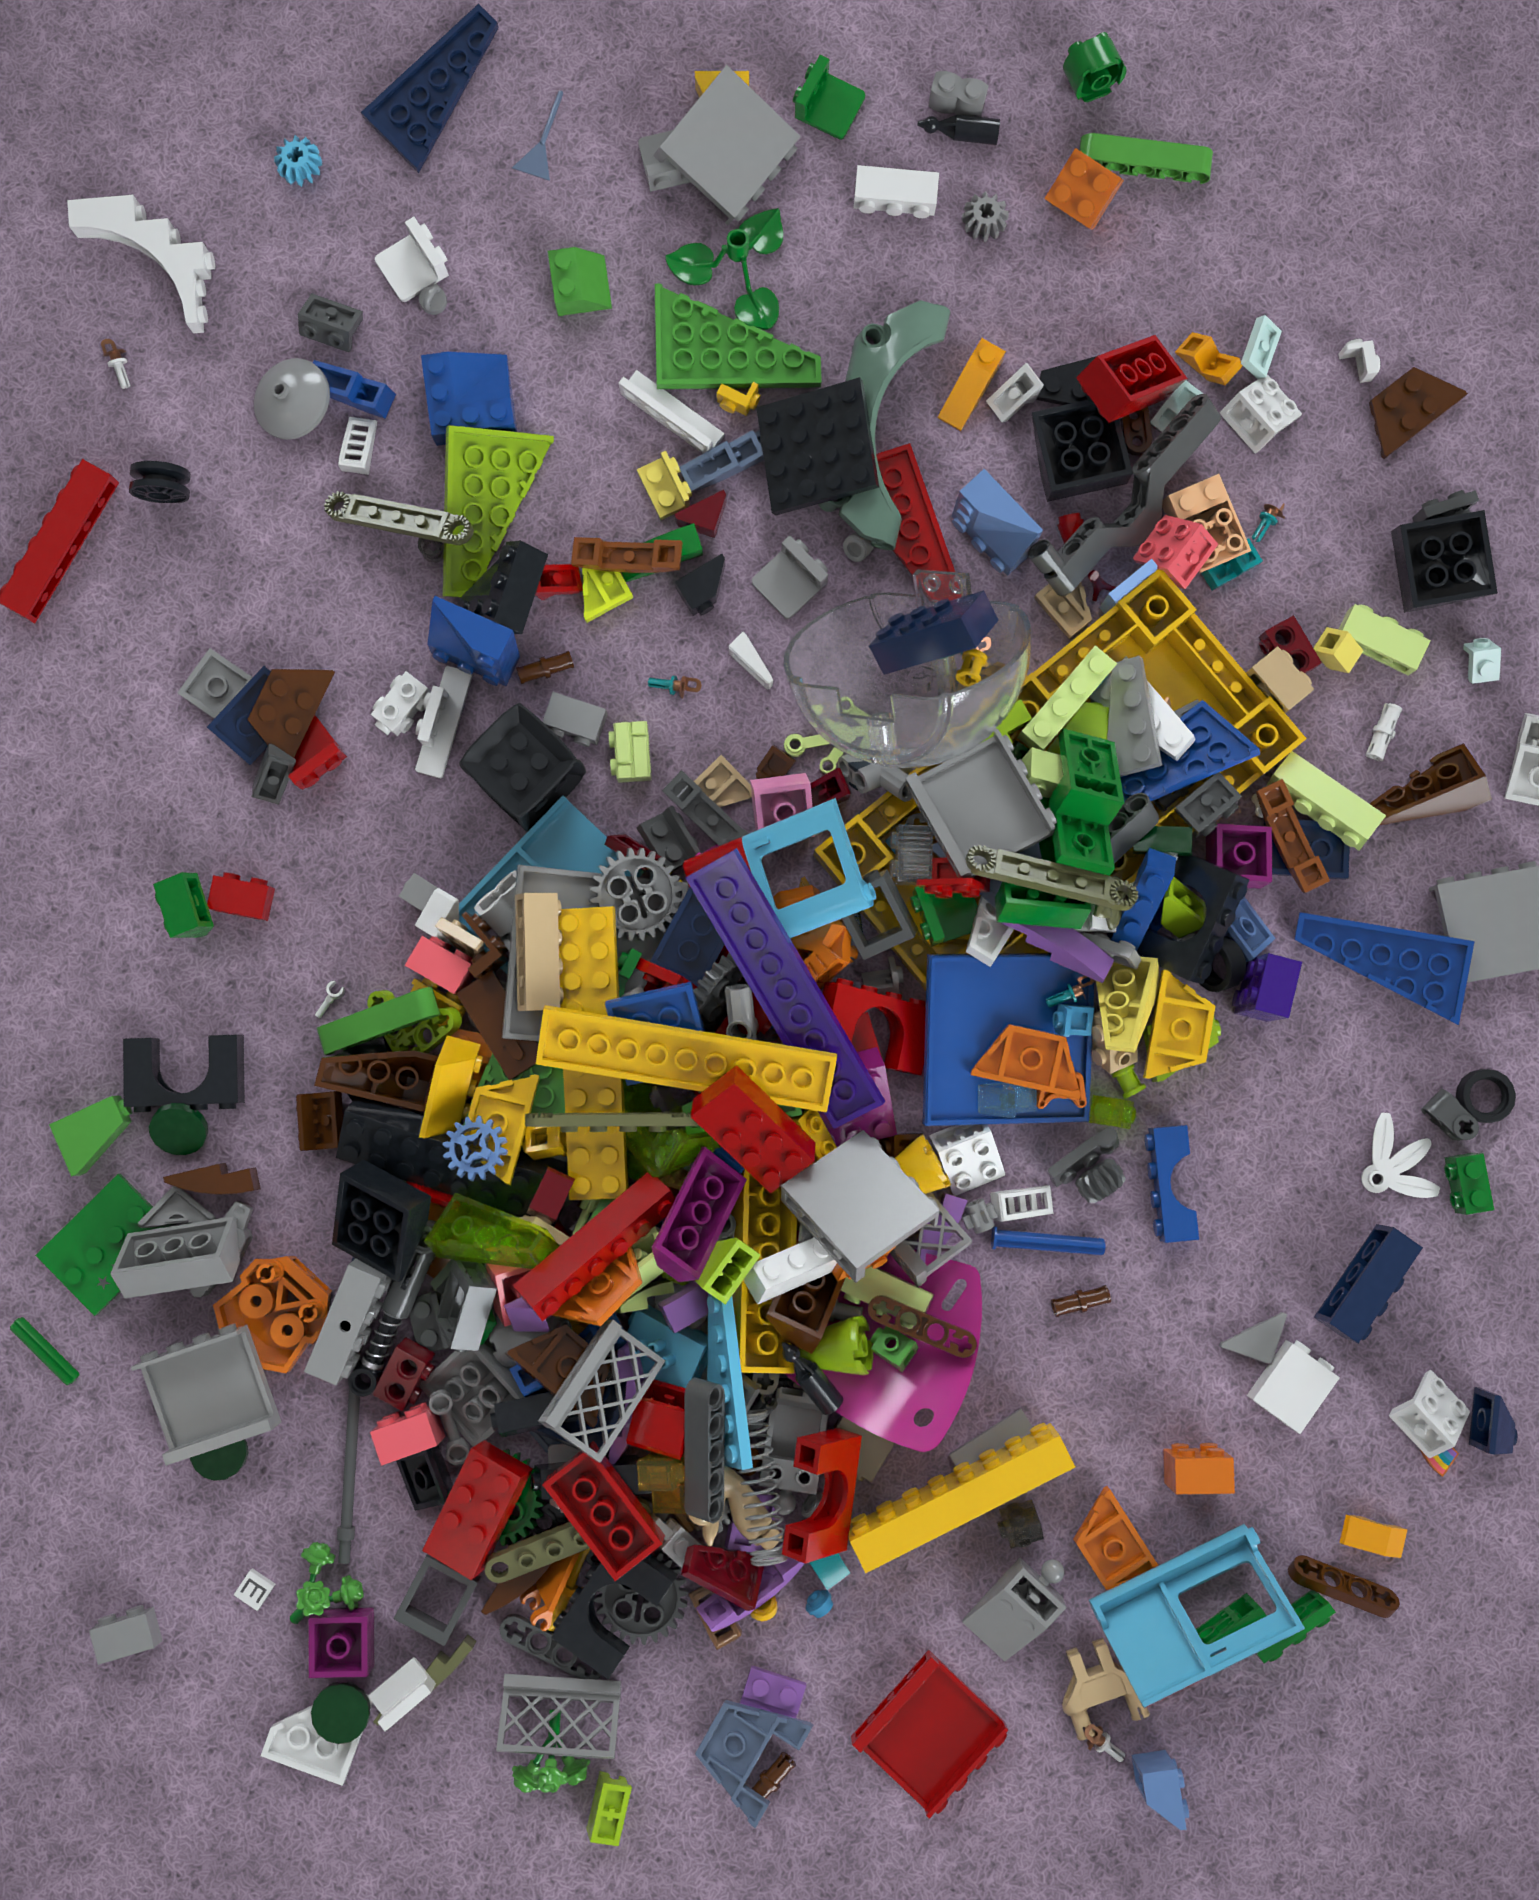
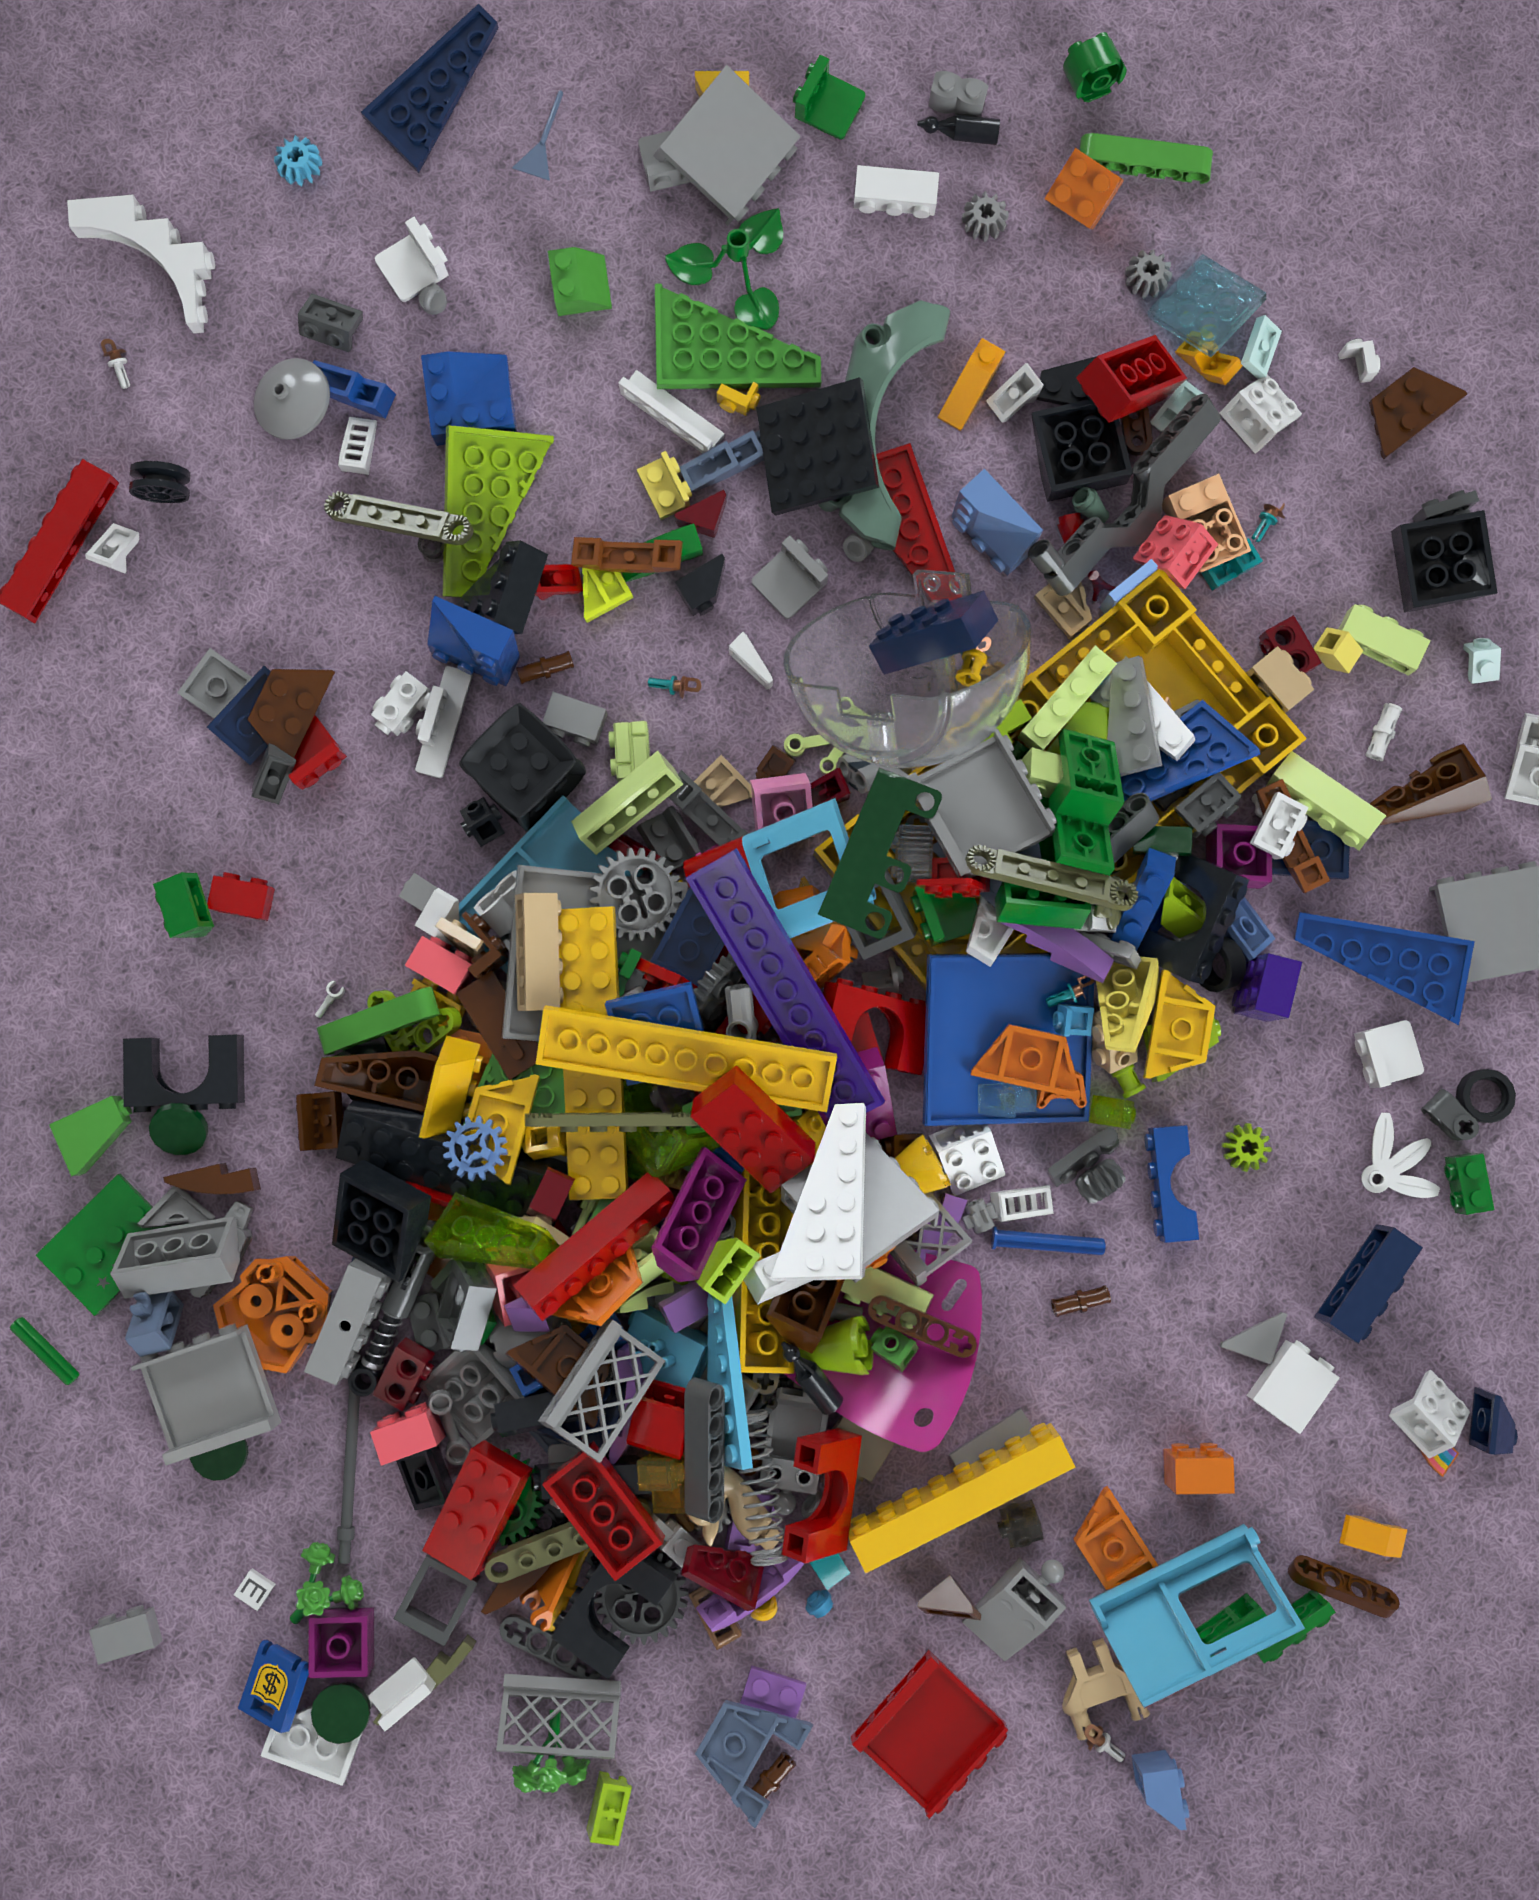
none -> white slope [85,523,139,573]
none -> sand blue brick [125,1291,184,1357]
none -> blue container [238,1640,309,1733]
none -> black brick [460,797,505,847]
none -> yellowish green brick [571,751,683,855]
none -> white wing [770,1103,866,1281]
none -> dark green piece [818,767,942,939]
none -> slope [917,1575,981,1620]
none -> sand green cone [1072,487,1109,523]
none -> light grey gear [1125,249,1172,299]
none -> clear light blue plate [1147,254,1267,357]
none -> lime gear [1221,1123,1272,1172]
none -> white bracket [1250,792,1309,859]
none -> white bracket [1354,1020,1424,1088]

